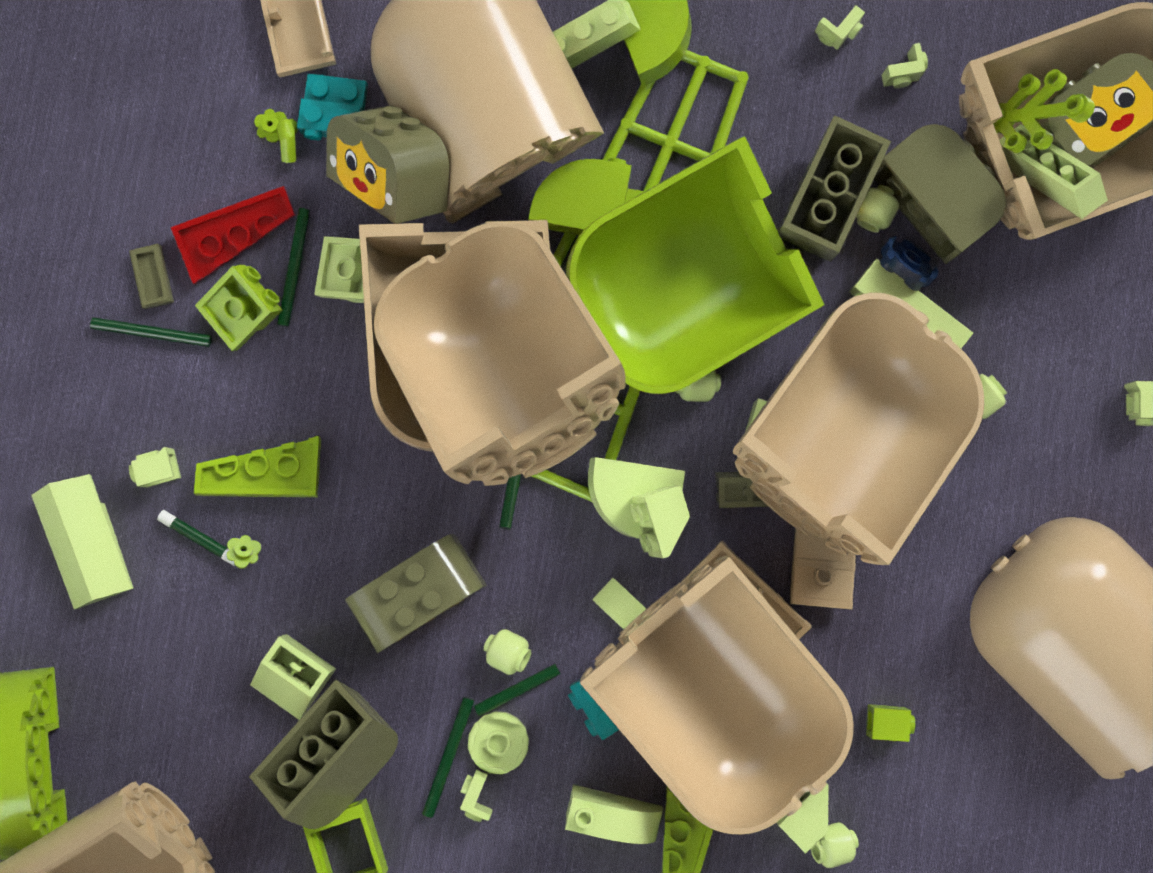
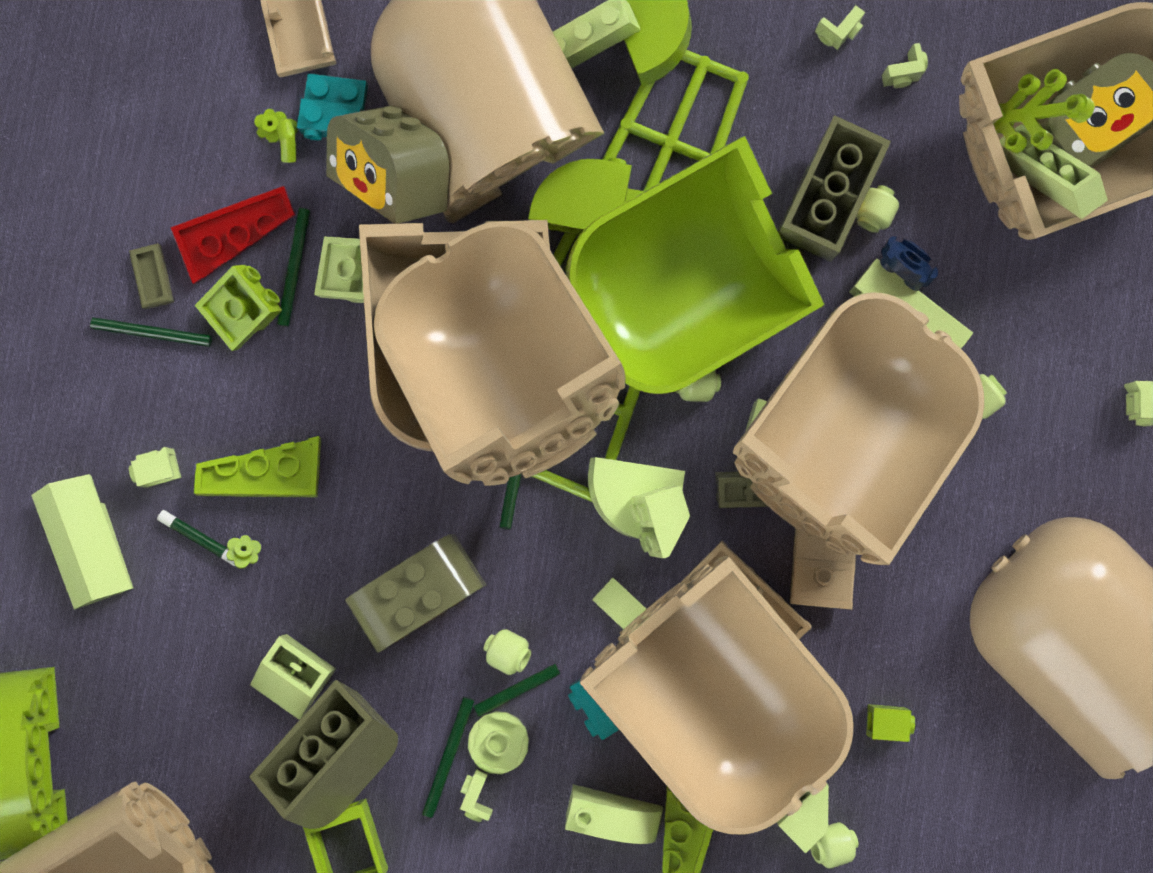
olive brick [874,124,1006,264] -> none

